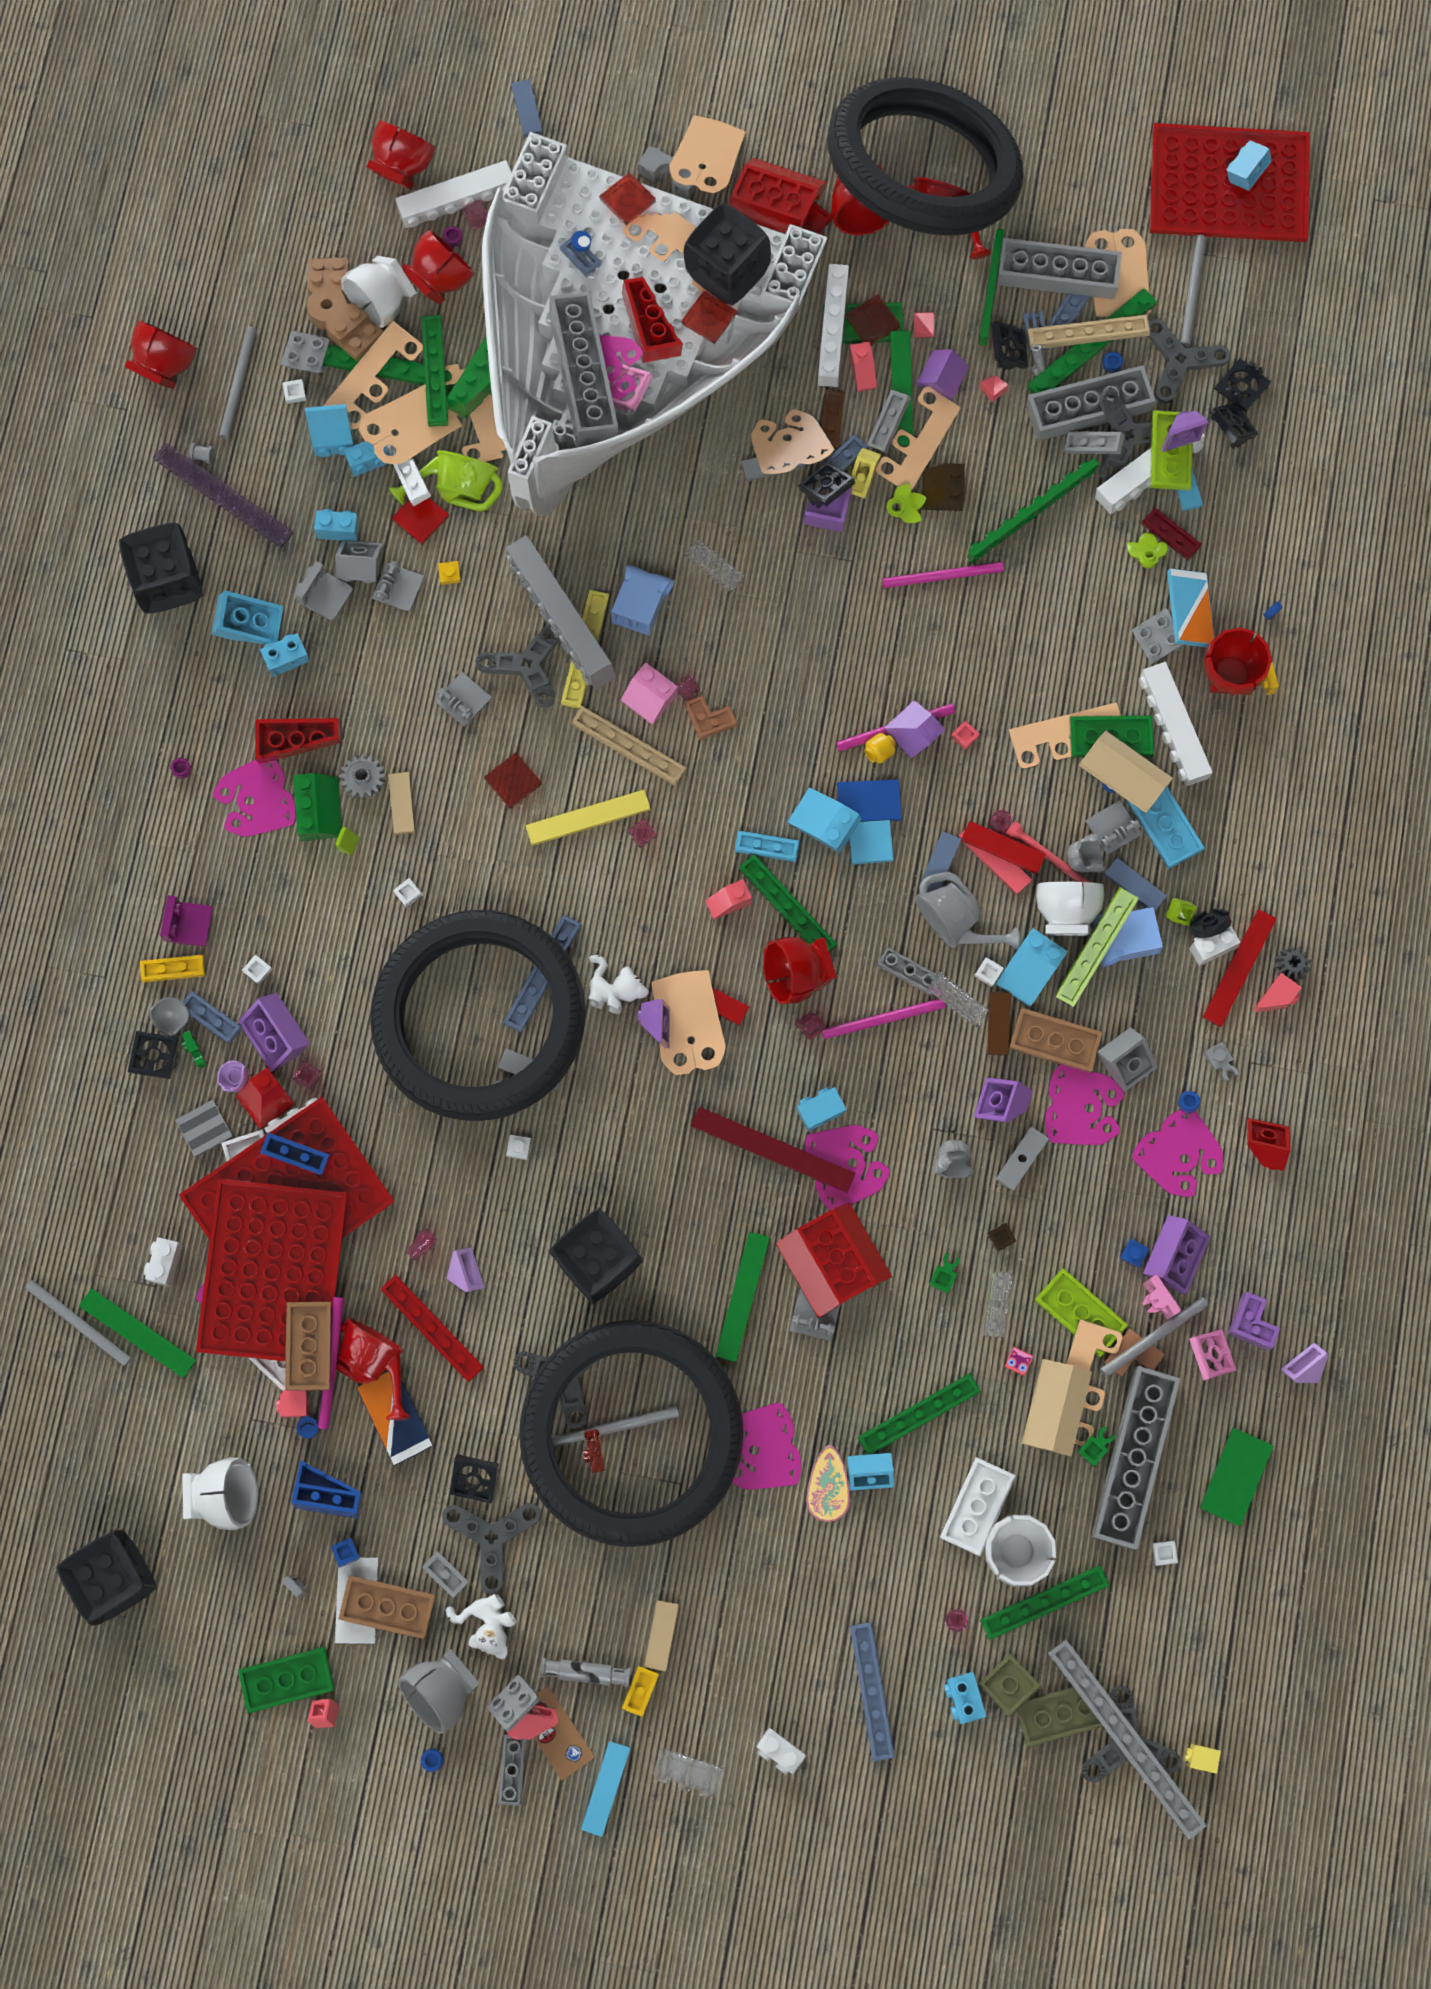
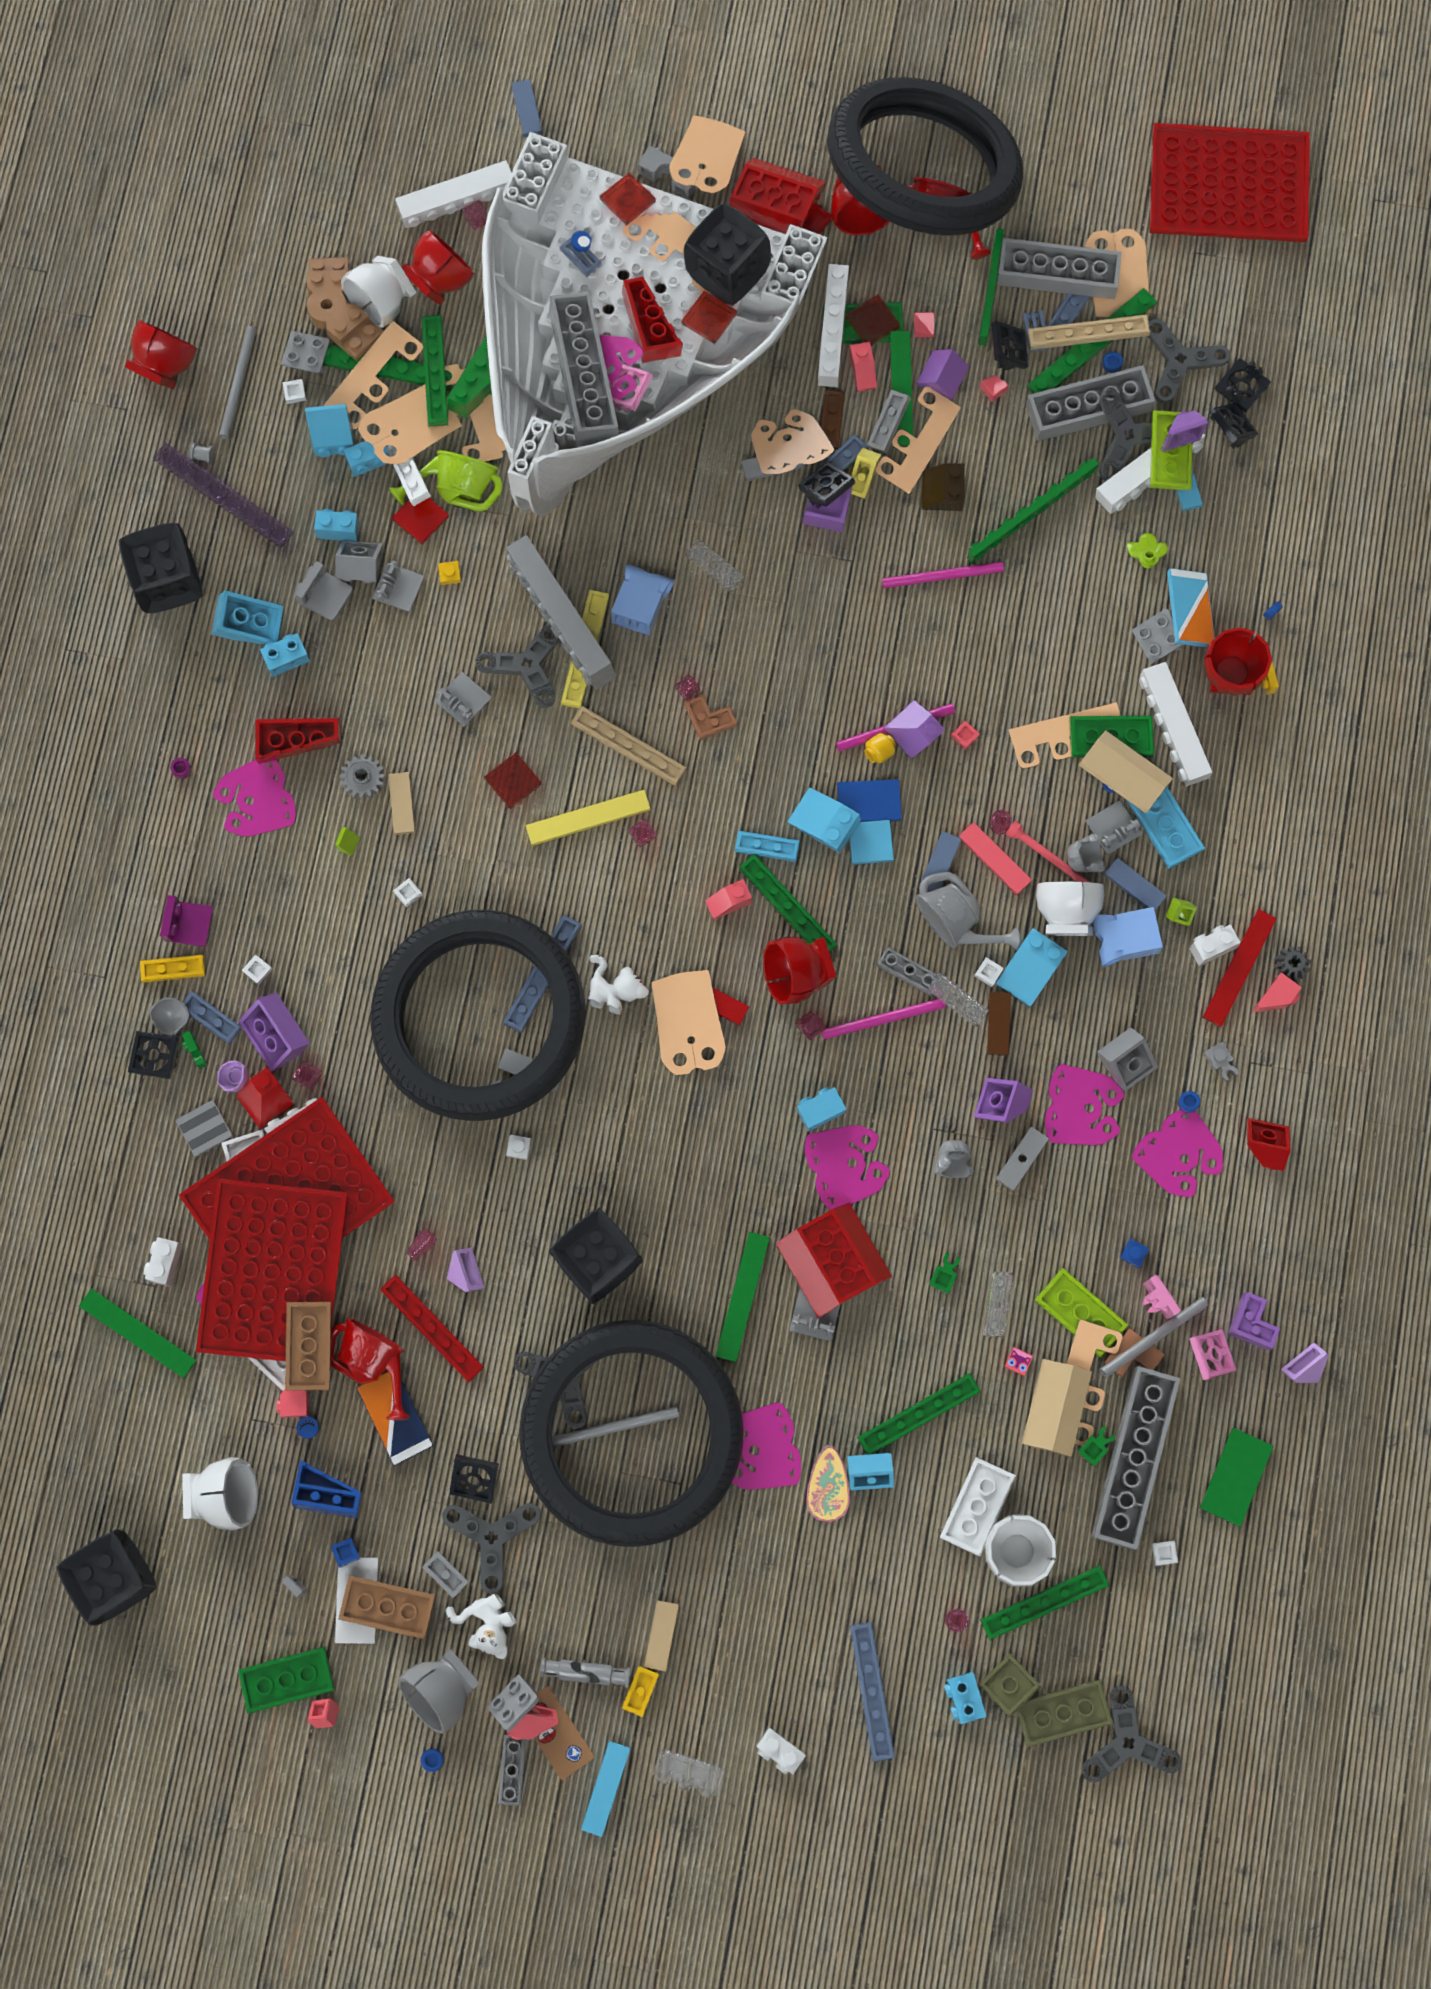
light grey piece [25,1280,132,1367] -> none
blue brick [260,1133,331,1176] -> none
green slope [293,773,342,842] -> none
dark pink piece [318,1297,344,1429] -> none
red plate [366,120,435,190] -> none
magenta tile [443,226,463,248] -> none
clear red piece [583,1429,605,1473] -> none
bright pink slope [621,663,678,725] -> none
medium lavender slope [638,999,670,1048] -> none
dark red tile [691,1107,856,1193] -> none
lime plate [887,483,926,524] -> none
red tile [961,821,1046,874] -> none
dark brown plate [987,1223,1017,1252] -> none
medium nougat plate [1009,1008,1102,1073] -> none
light grey arm [1031,344,1045,376] -> none
light grey plate [1048,1639,1207,1840] -> none
lime plate [1055,887,1139,1007] -> none
light grey plate [1063,432,1125,454] -> none
dark red tile [1141,507,1202,561] -> none
medium lavender slope [1143,1215,1211,1295] -> none
light grey piece [1180,235,1206,347] -> none
light yellow brick [1184,1744,1221,1774] -> none
black tile [1190,908,1232,938] -> none
medium azure brick [1227,140,1272,191] -> none

